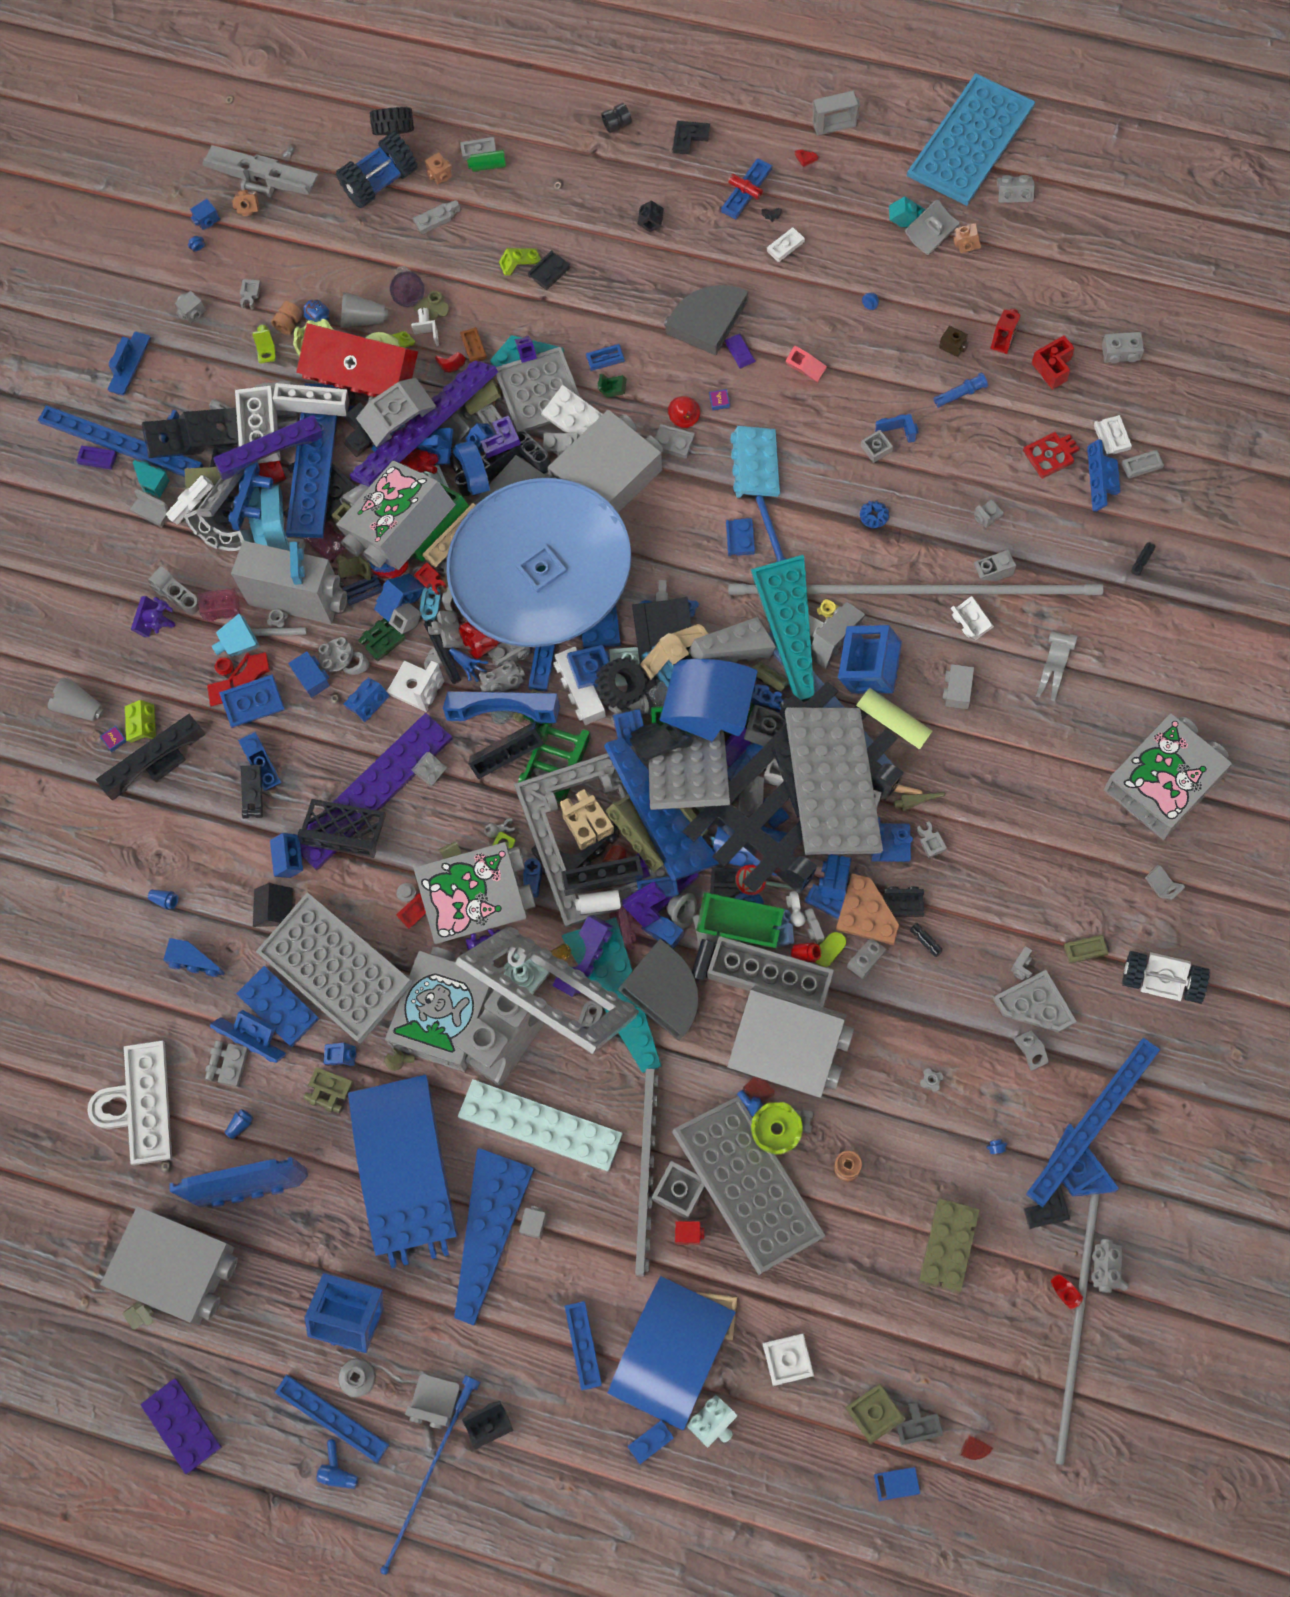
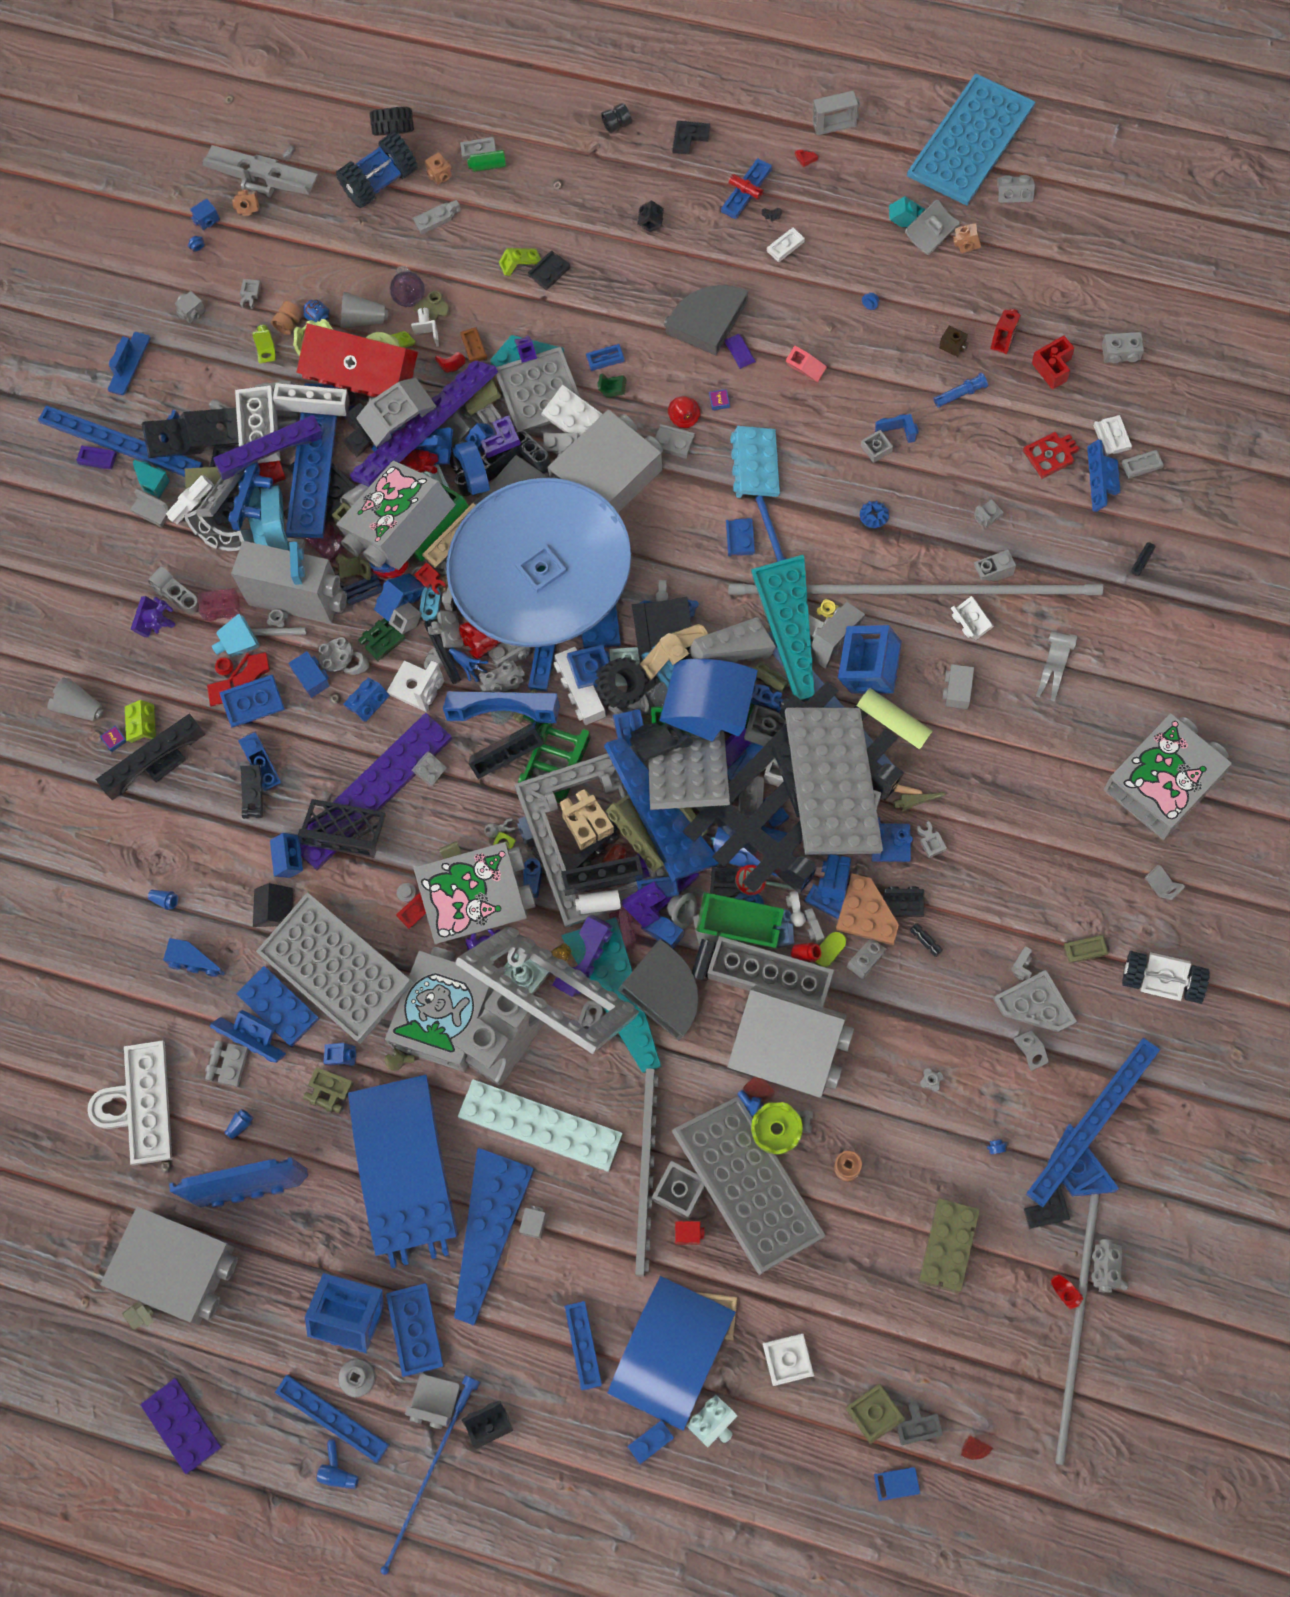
none -> blue plate [386,1283,444,1377]
none -> sand blue piece [517,817,535,848]

